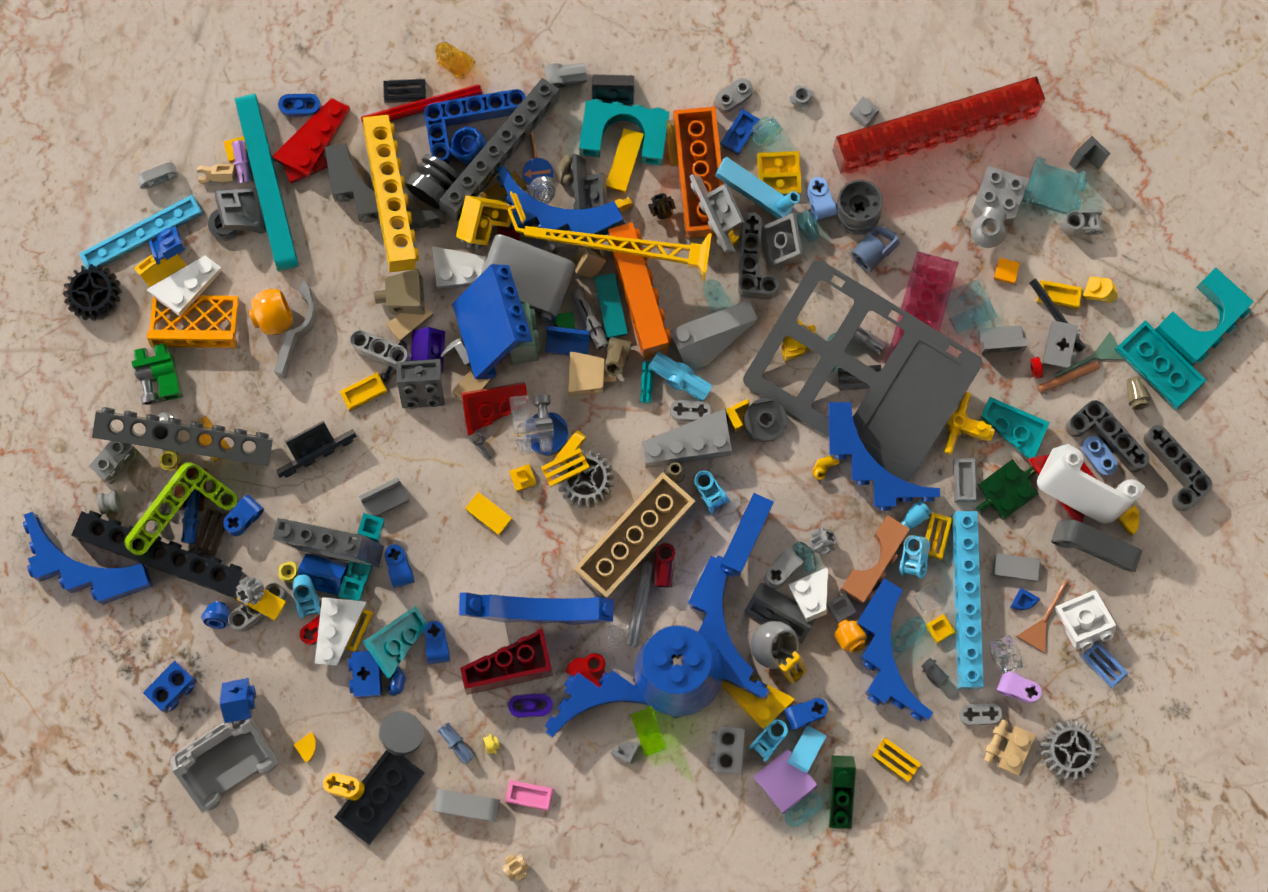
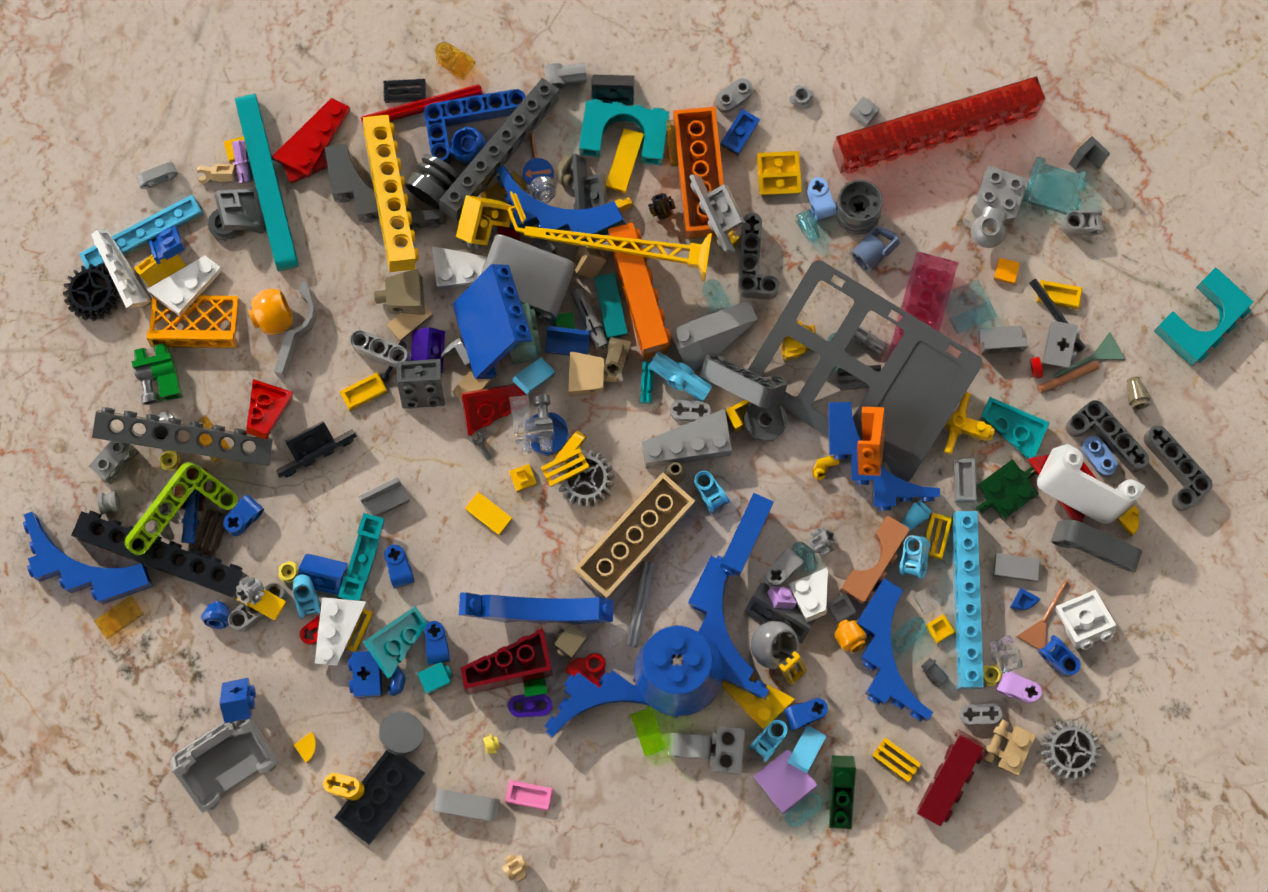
blue brick [143,660,197,713] -> none
dark grey window [272,518,384,567] -> none
blue plate [278,93,321,117] -> none
sand blue axle [437,722,474,764] -> none
light grey tile [611,742,641,764] -> none
dark red piece [653,543,675,587] -> none
medium azure piece [715,157,800,219] -> none
clear light blue head [751,116,783,147] -> none
light grey slope [762,213,803,267] -> none
medium blue tile [1081,641,1128,689] -> none
yellow plate [1083,276,1118,303] -> none
teal tile [1114,320,1207,410] -> none
none -> white wing [91,229,152,308]
none -> clear yellow tile [94,595,144,640]
none -> red wing [246,379,293,440]
none -> teal brick [417,662,453,695]
none -> medium azure tile [512,357,556,395]
none -> green tile [523,678,547,697]
none -> dark tan brick [554,623,588,660]
none -> light grey axle [668,733,711,759]
none -> dark grey beam [700,354,788,408]
none -> lavender plate [767,586,797,609]
none -> orange panel [857,407,885,476]
none -> dark red wedge [916,729,985,827]
none -> light yellow plate [983,665,1002,686]
none -> blue piece [1038,635,1081,677]

